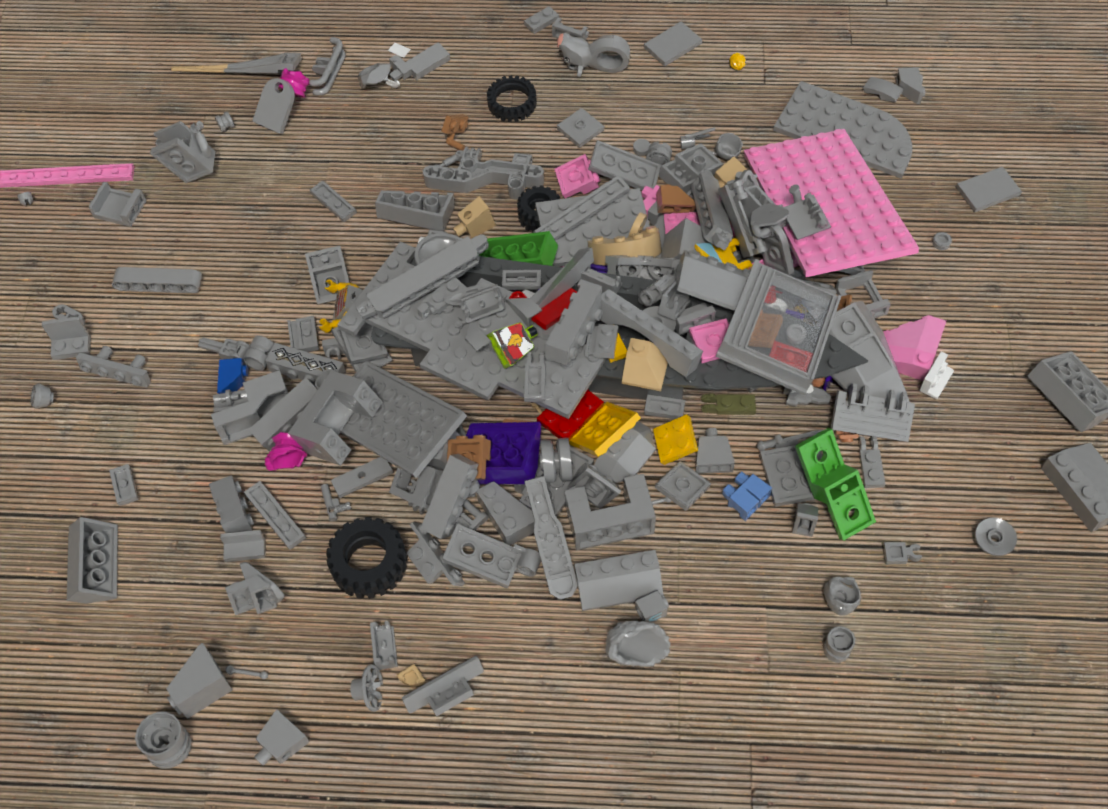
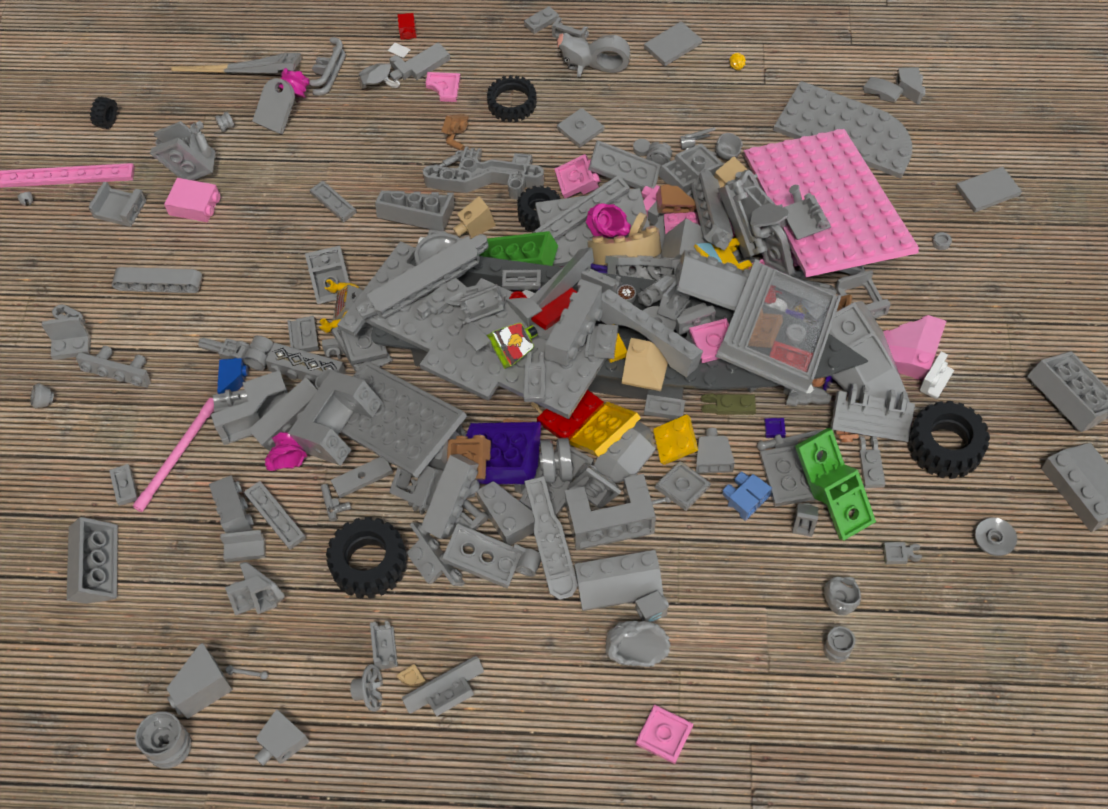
none -> black tyre [90,96,118,129]
none -> bright pink piece [132,397,214,512]
none -> bright pink brick [164,178,220,222]
none -> red brick [397,13,417,40]
none -> bright pink tile [425,72,461,102]
none -> dark pink piece [586,203,631,238]
none -> tile [617,284,636,303]
none -> bright pink tile [635,705,694,764]
none -> dark purple tile [764,418,786,438]
none -> black tyre [908,401,990,479]

